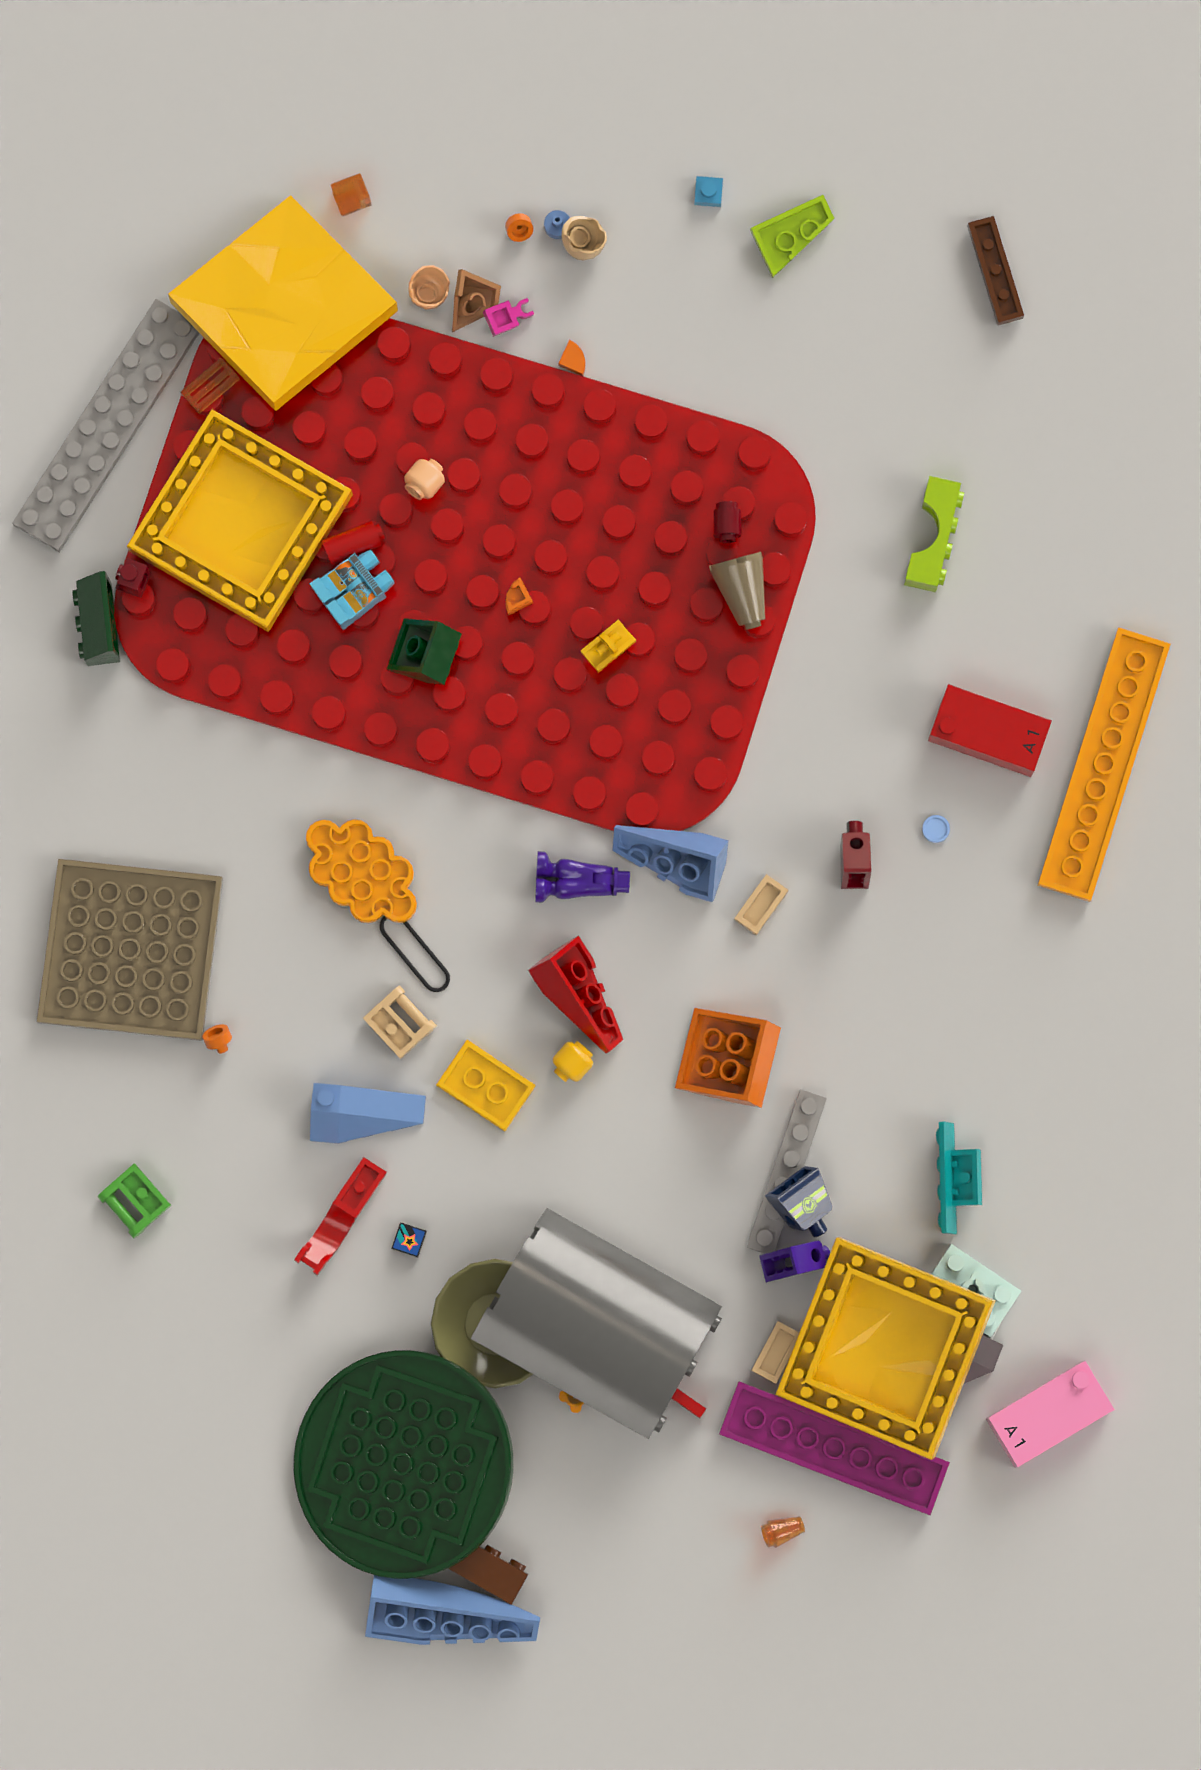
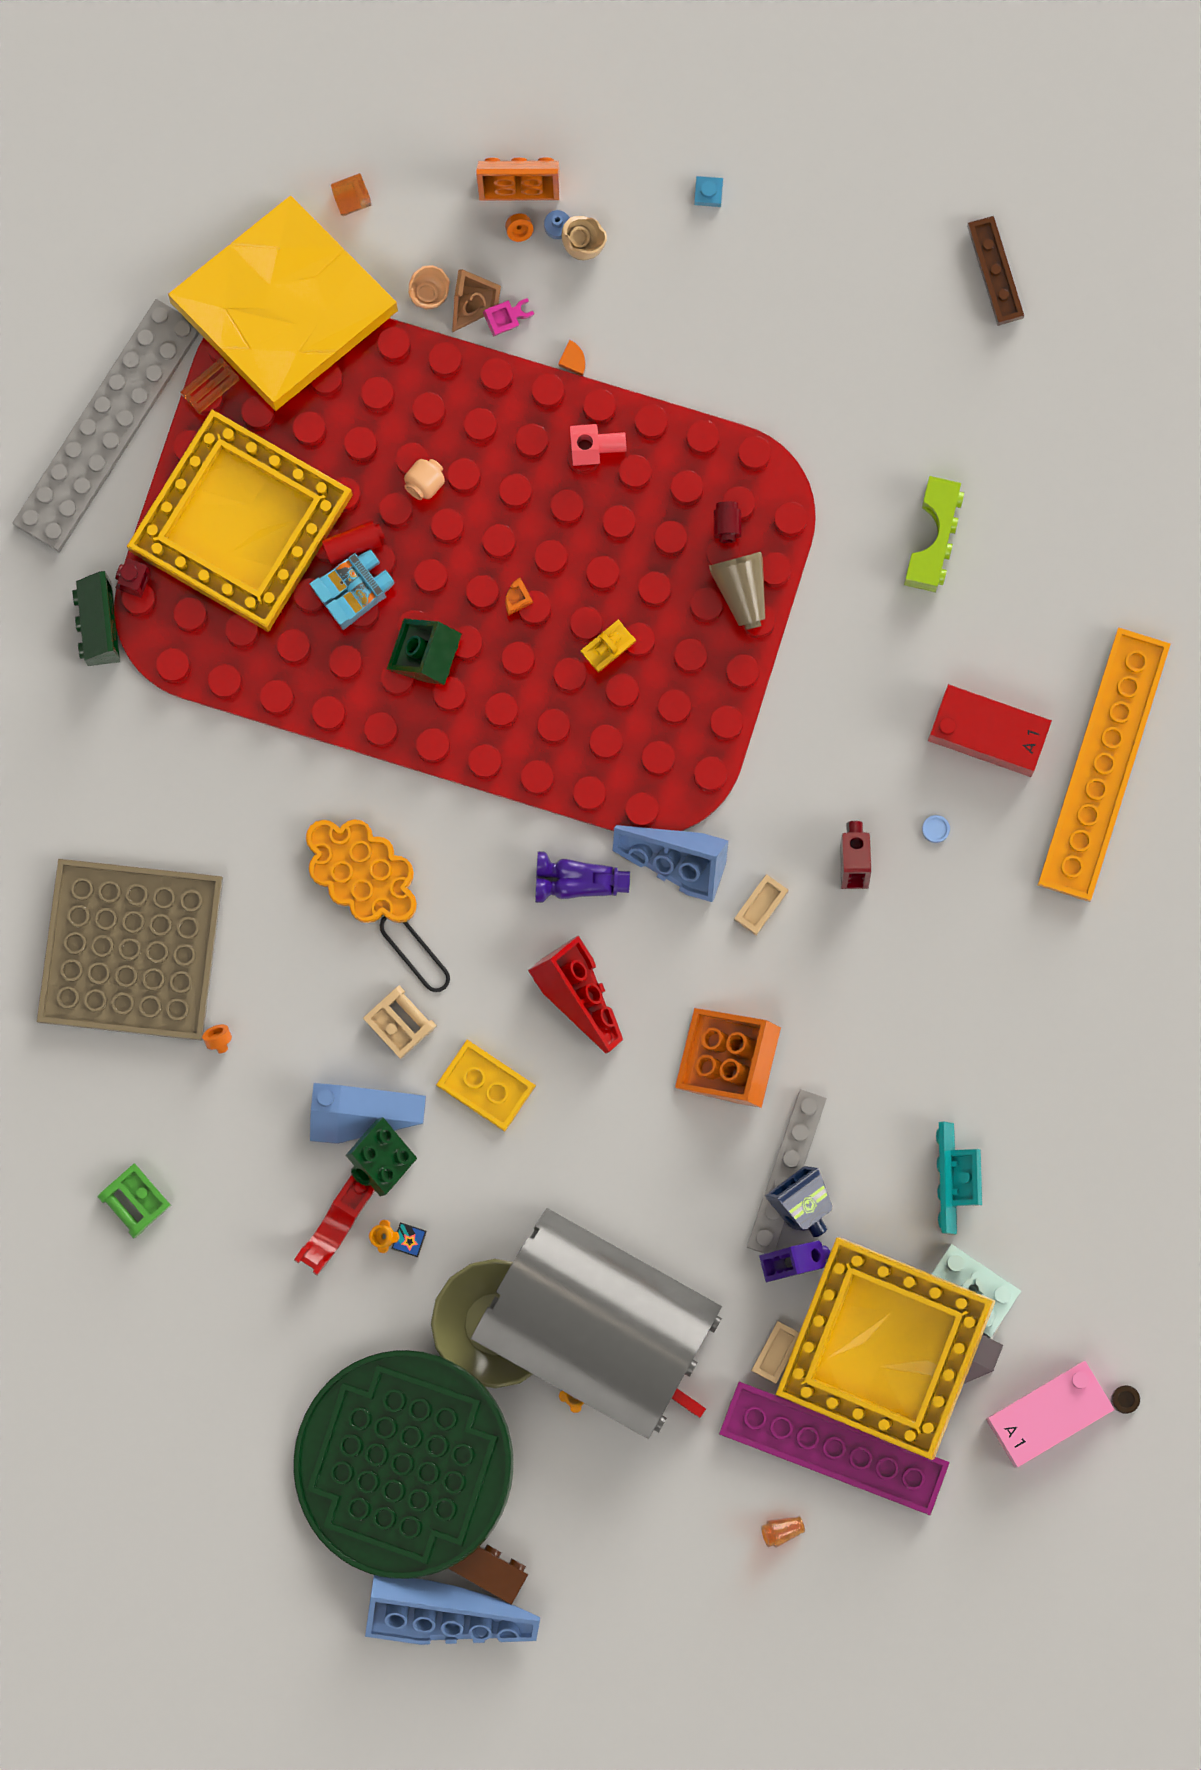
yellow head [553,1040,593,1082] -> none
lime wing [750,195,835,278] -> none
none -> dark green plate [345,1117,417,1197]
none -> light orange plate [369,1220,399,1253]
none -> orange slope [476,157,559,201]
none -> coral piece [570,424,626,466]
none -> dark brown tile [1111,1385,1140,1414]

